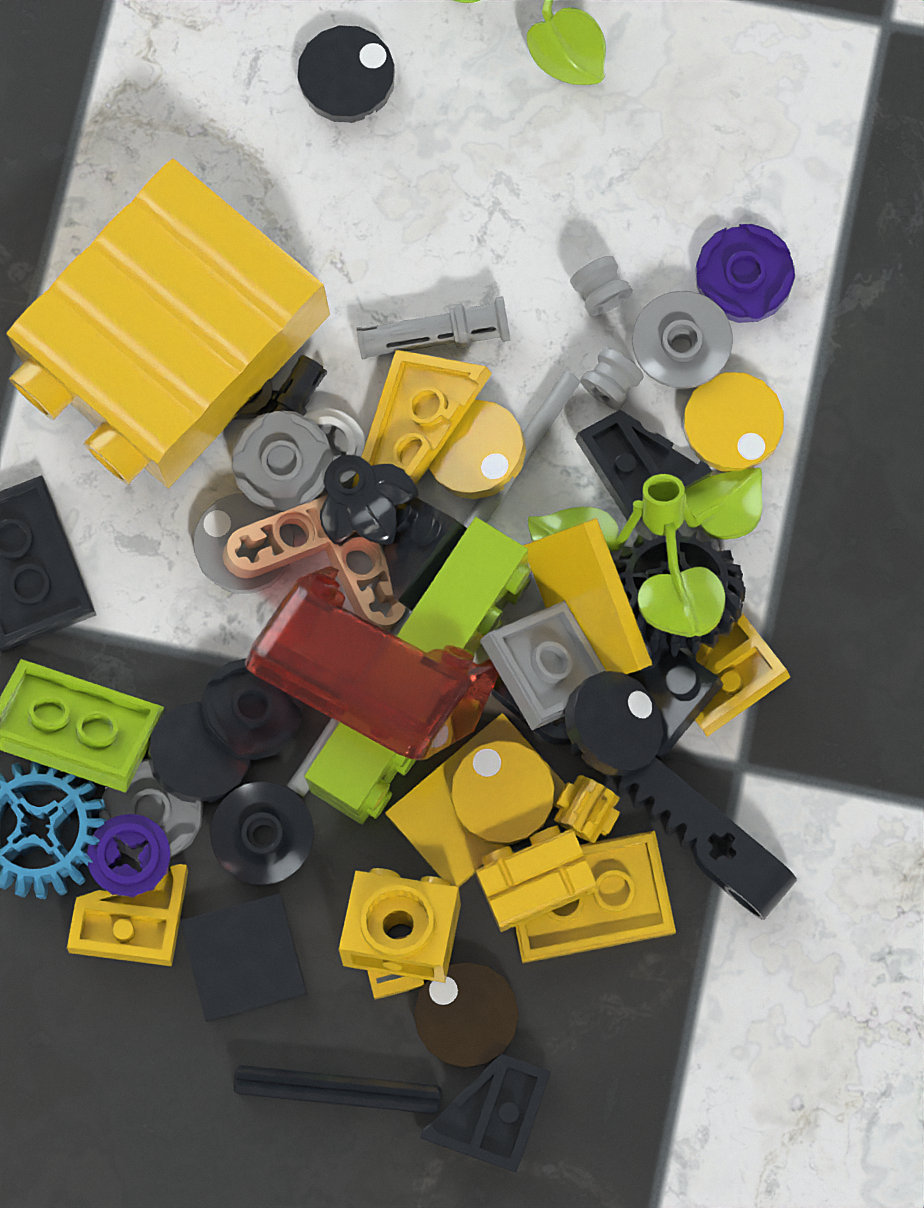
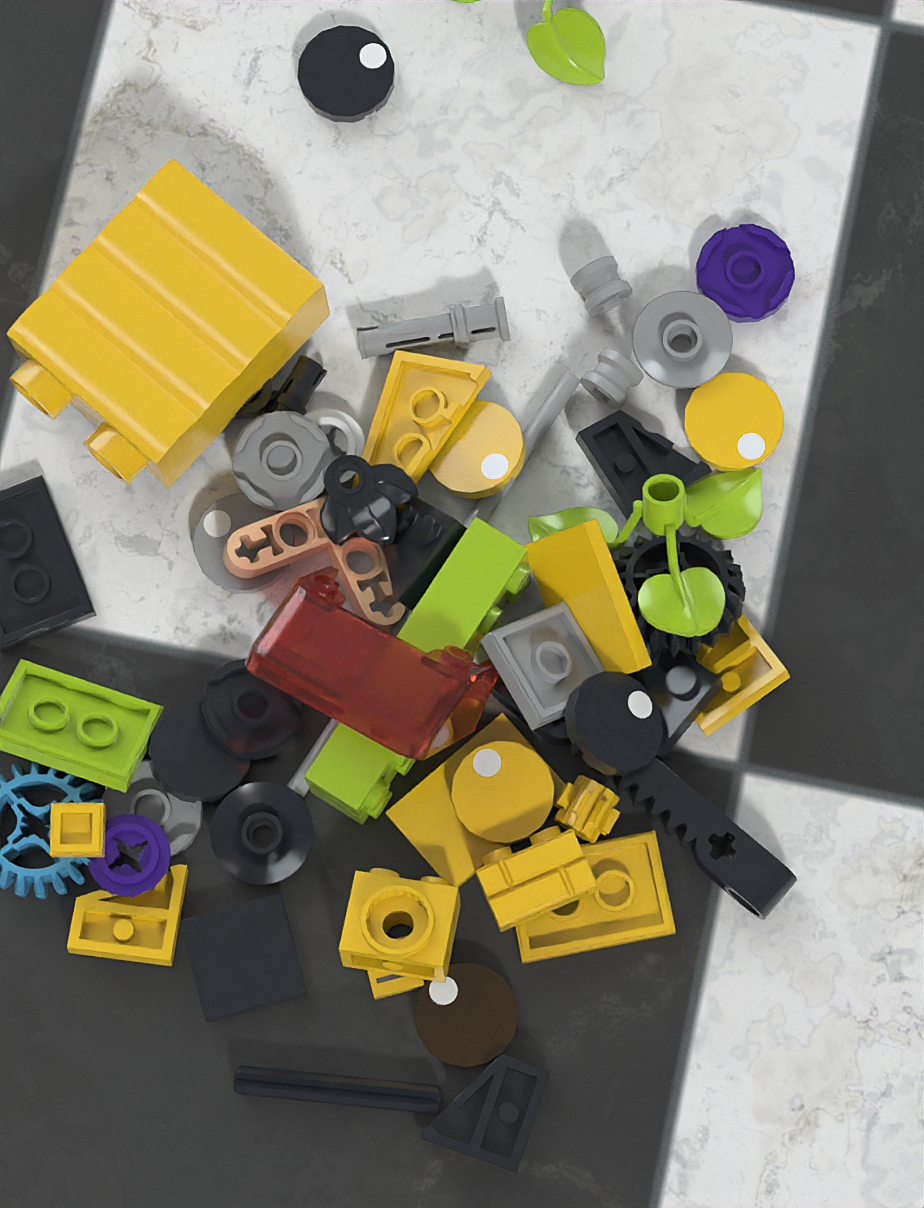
none -> yellow tile [50,803,106,857]

